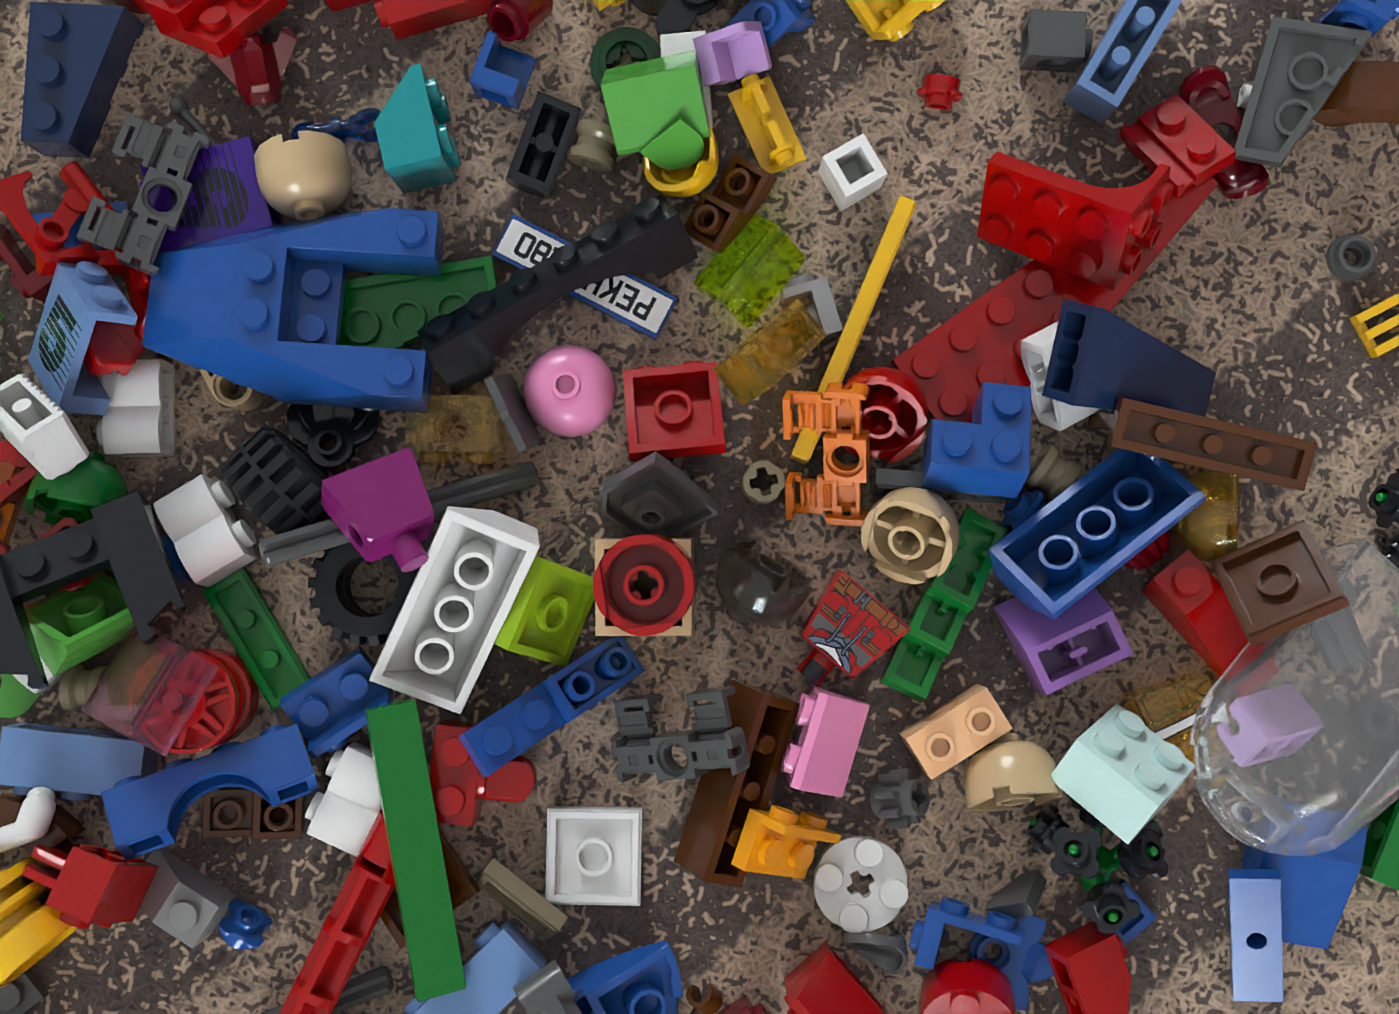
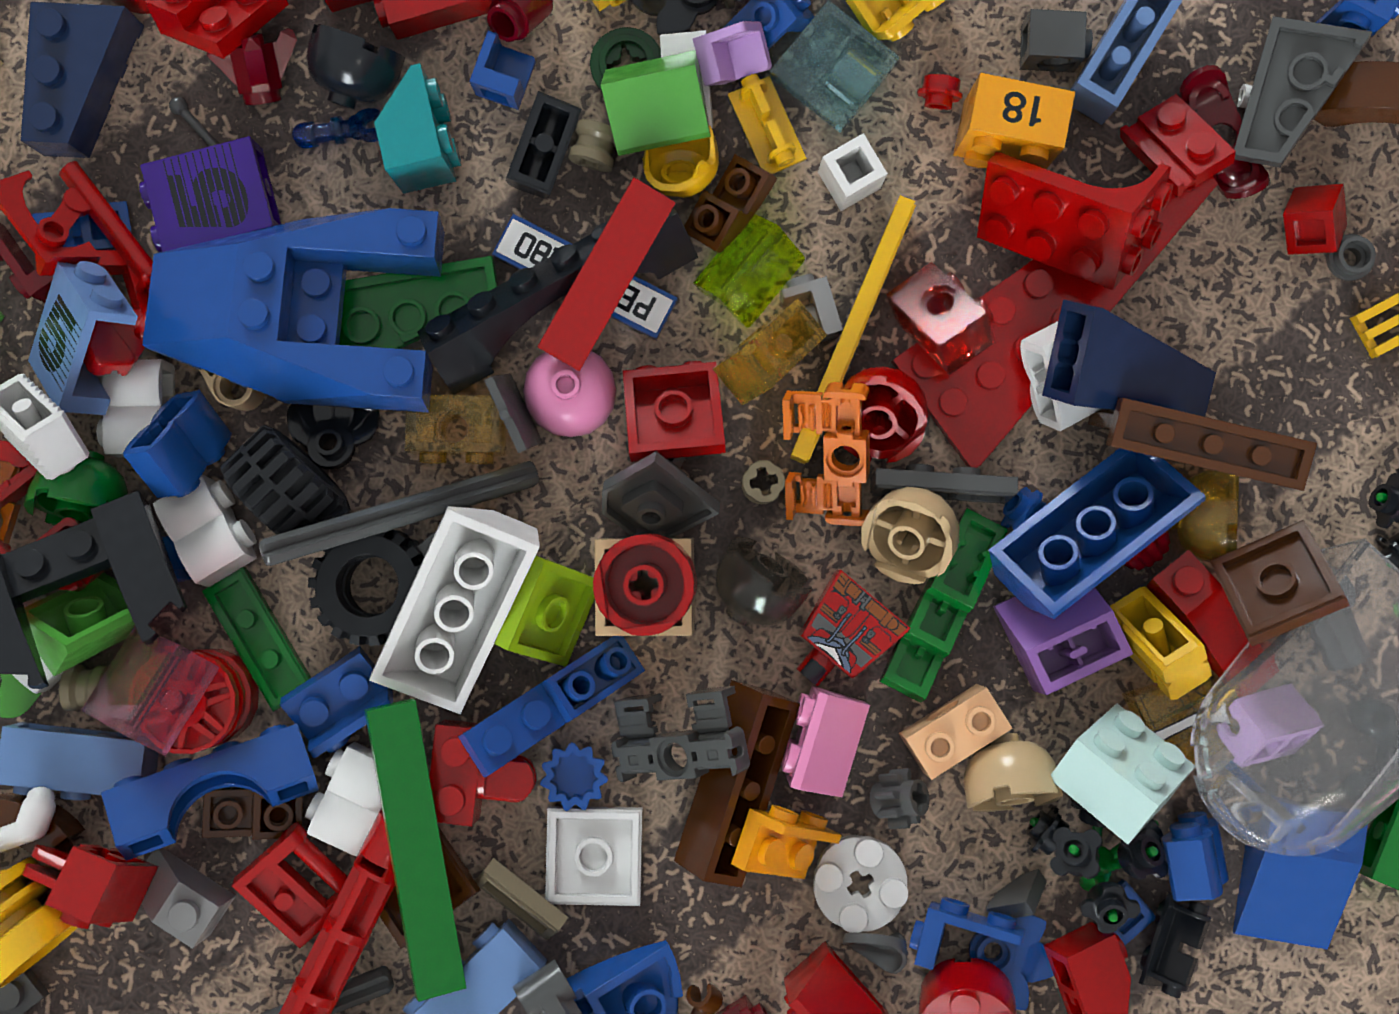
dark grey piece [77,112,209,275] -> none
blue plate [218,899,272,950] -> none
tan cylinder [254,130,352,221] -> none
magenta torso [321,447,434,572] -> none
bright green piece [639,118,704,170] -> none
blue brick [921,382,1031,498] -> none
dark tan wheel [1025,444,1082,501] -> none
tile [1227,869,1284,1003] -> none
none -> blue brick [123,390,232,498]
none -> red plate [232,822,348,949]
none -> black cylinder [306,24,405,110]
none -> red tile [537,177,676,371]
none -> blue piece [540,742,608,811]
none -> clear light blue plate [770,0,900,133]
none -> clear red brick [886,262,996,375]
none -> light orange brick [953,73,1075,169]
none -> yellow brick [1110,586,1212,701]
none -> black hinge [1139,892,1212,998]
none -> blue brick [1162,812,1229,901]
none -> red panel [1283,184,1347,255]

